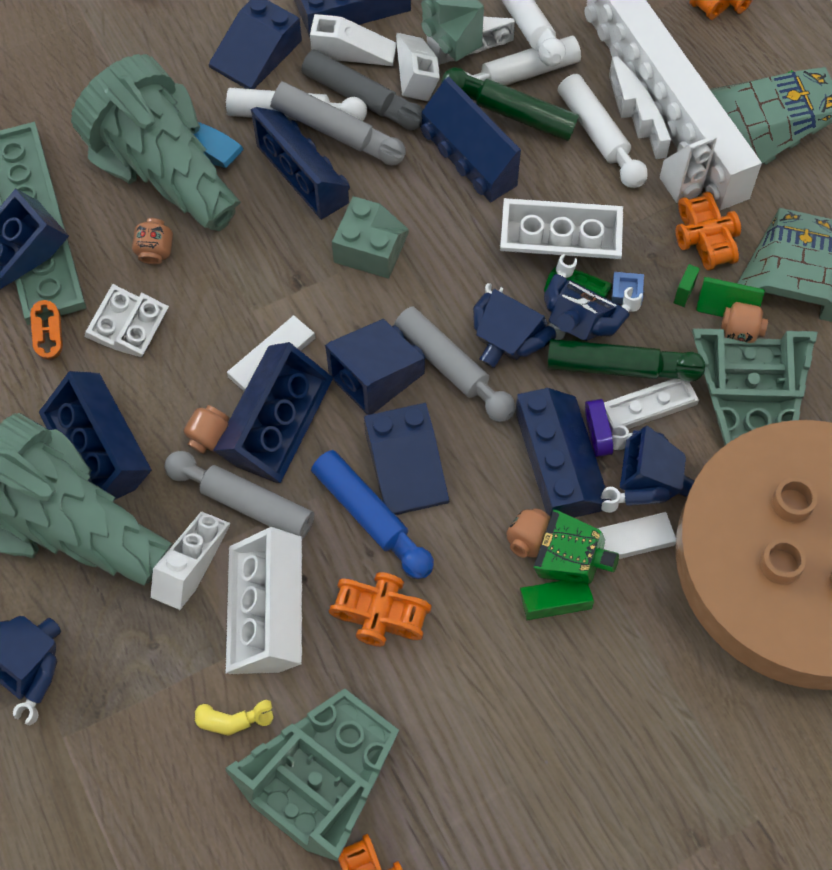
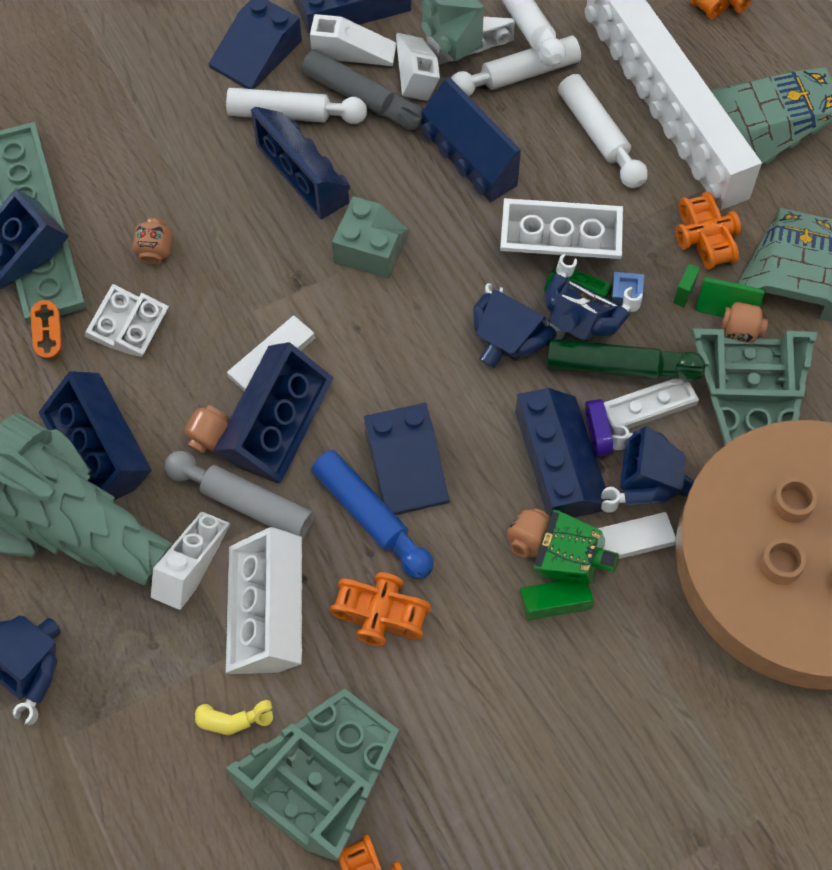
sand green cone [71,54,241,231] -> none
dark azure slope [194,122,244,168] -> none
light grey piece [270,81,406,166] -> none
dark blue slope [325,318,425,415] -> none
light grey piece [394,306,515,422] -> none
dark green piece [441,67,579,141] -> none
white slope [609,56,671,159] -> none
white slope [660,135,717,203] -> none

